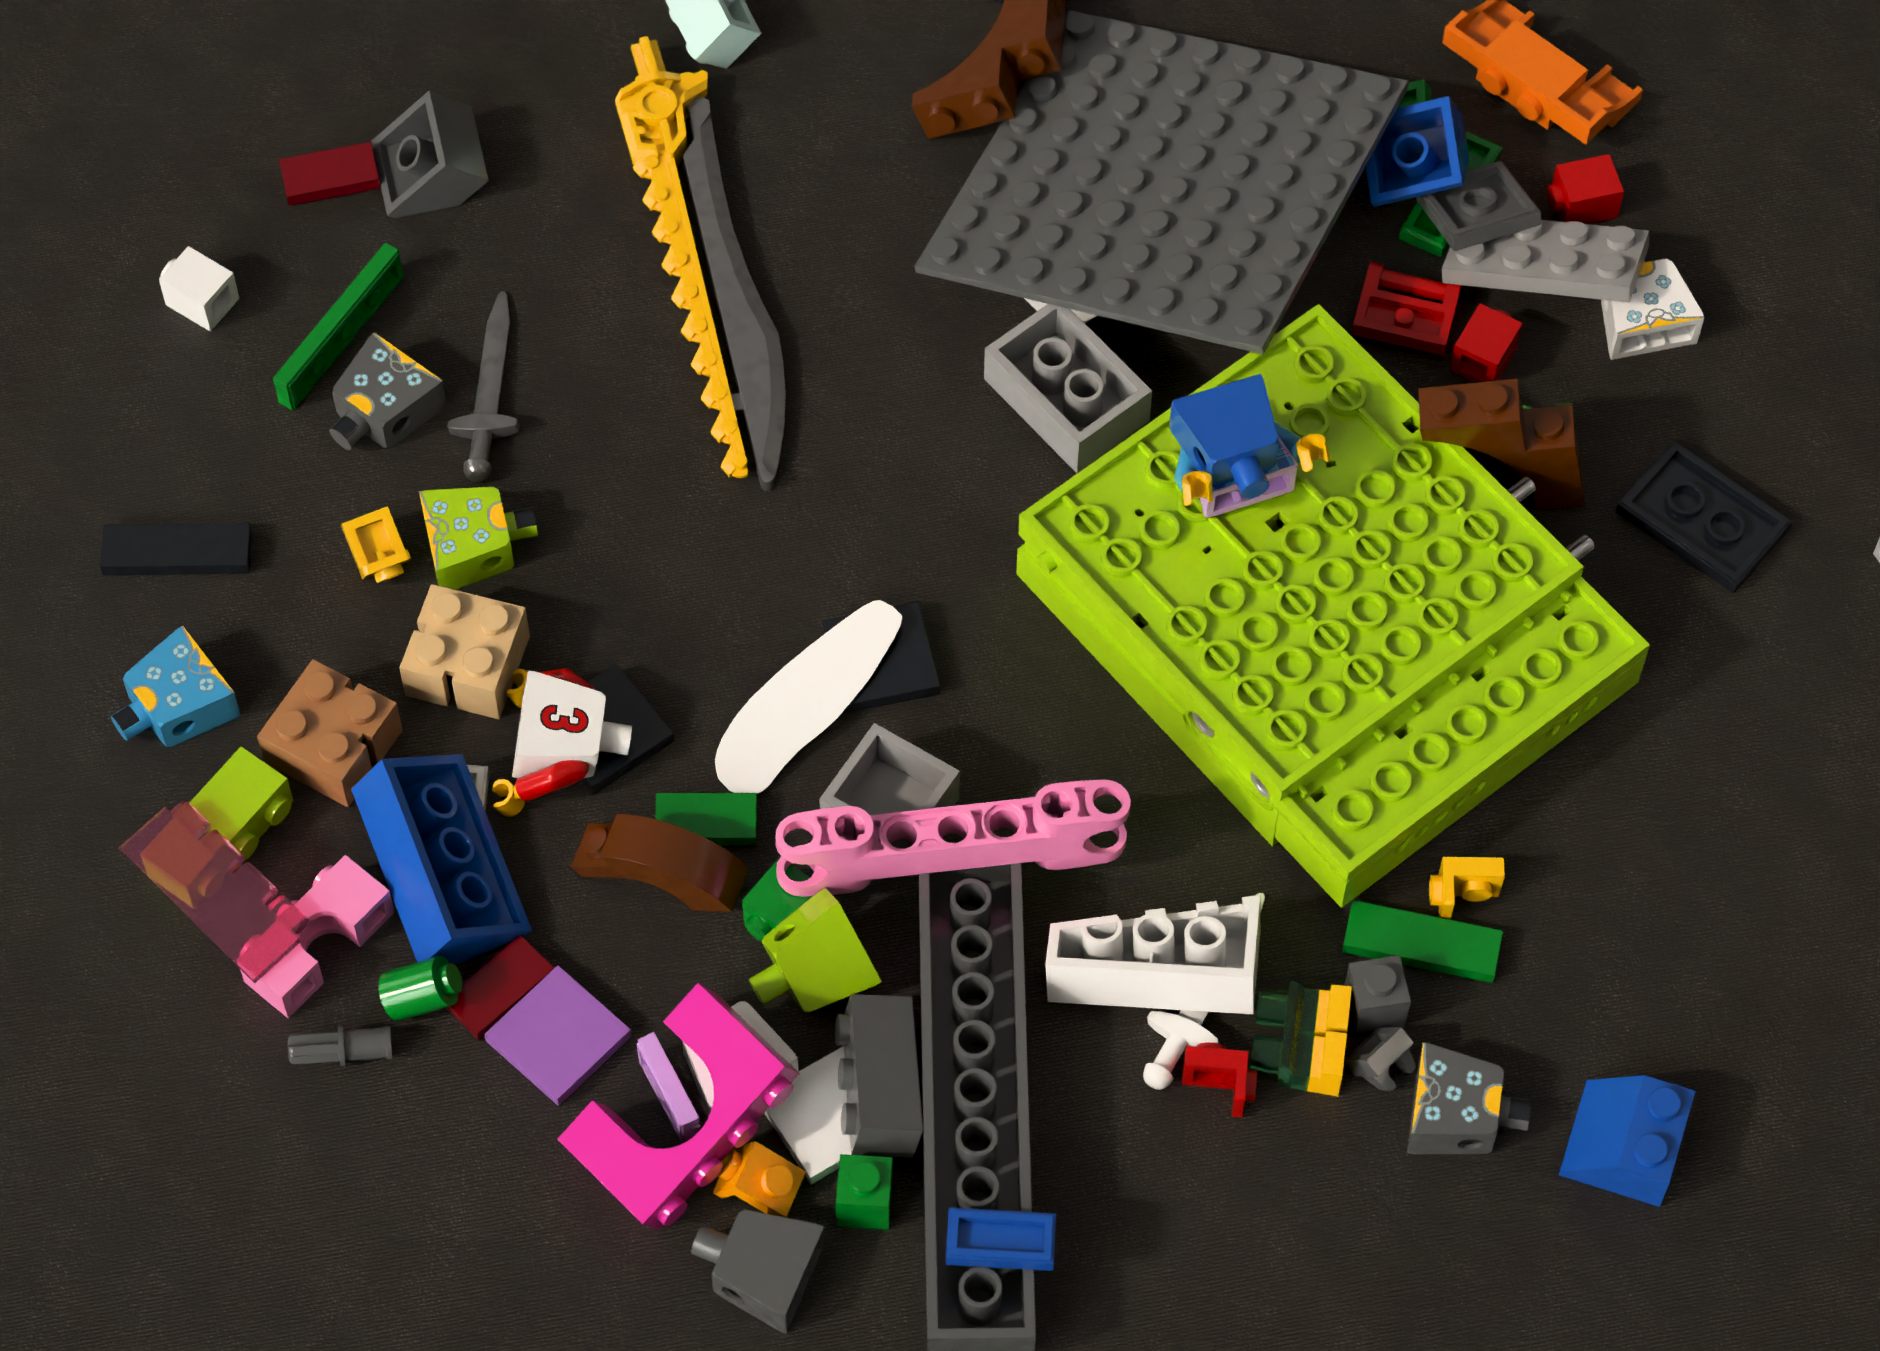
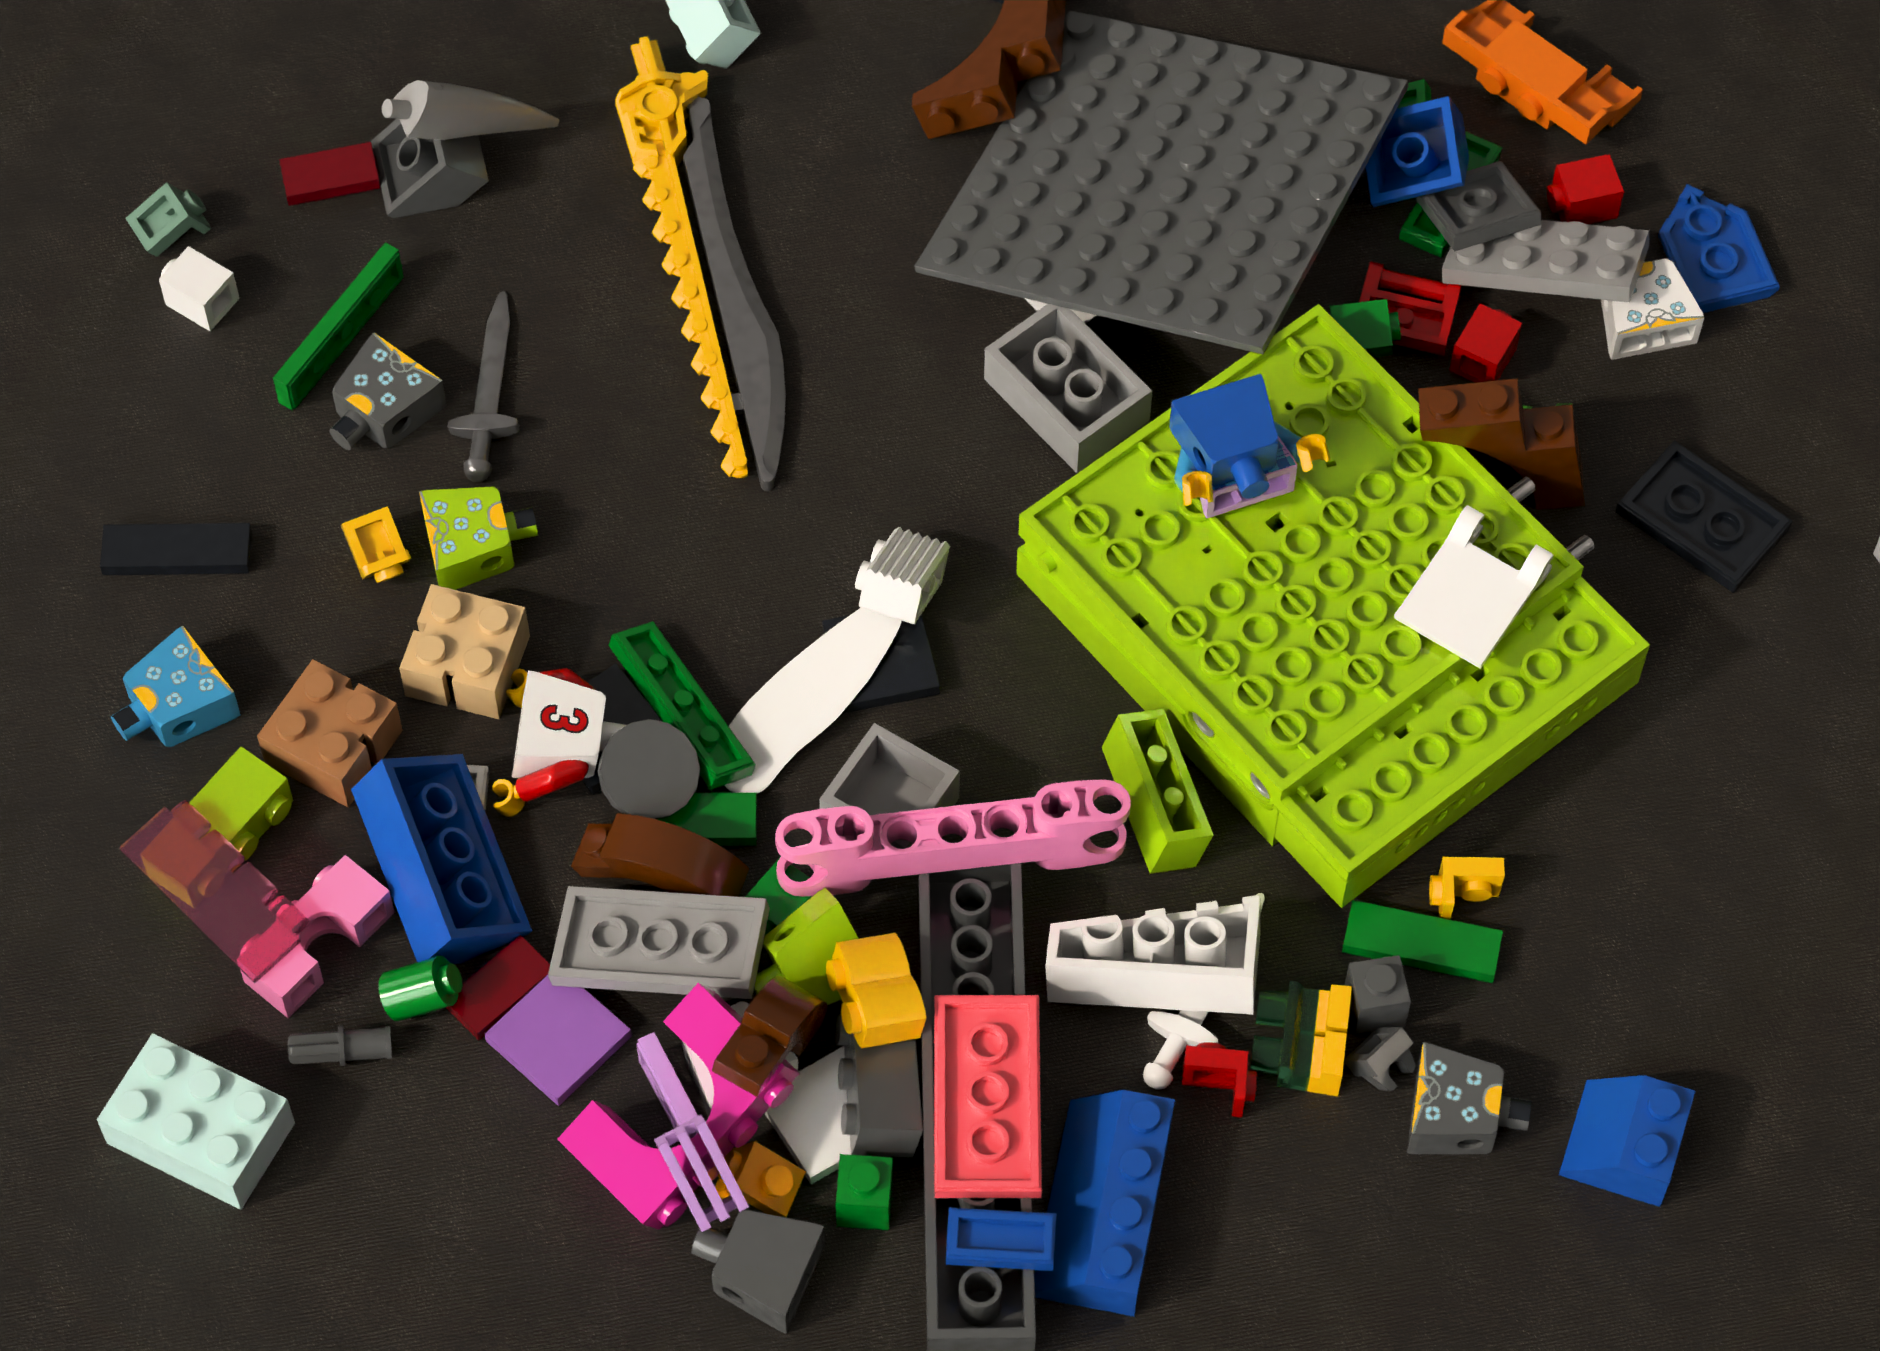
none -> light aqua brick [97,1033,295,1210]
none -> sand green bracket [126,182,211,257]
none -> light grey piece [382,80,559,140]
none -> light grey plate [548,886,770,999]
none -> dark grey tile [598,719,700,820]
none -> green tile [608,621,756,790]
none -> lavender tile [654,1114,749,1232]
none -> reddish brown arch [712,975,827,1097]
none -> yellow brick [826,933,927,1049]
none -> white brick [855,527,950,625]
none -> coral tile [934,995,1042,1198]
none -> blue slope [1034,1090,1175,1317]
none -> lime brick [1101,708,1214,874]
none -> green brick [1330,299,1401,357]
none -> white flag [1394,505,1554,669]
none -> blue tile [1658,184,1780,313]

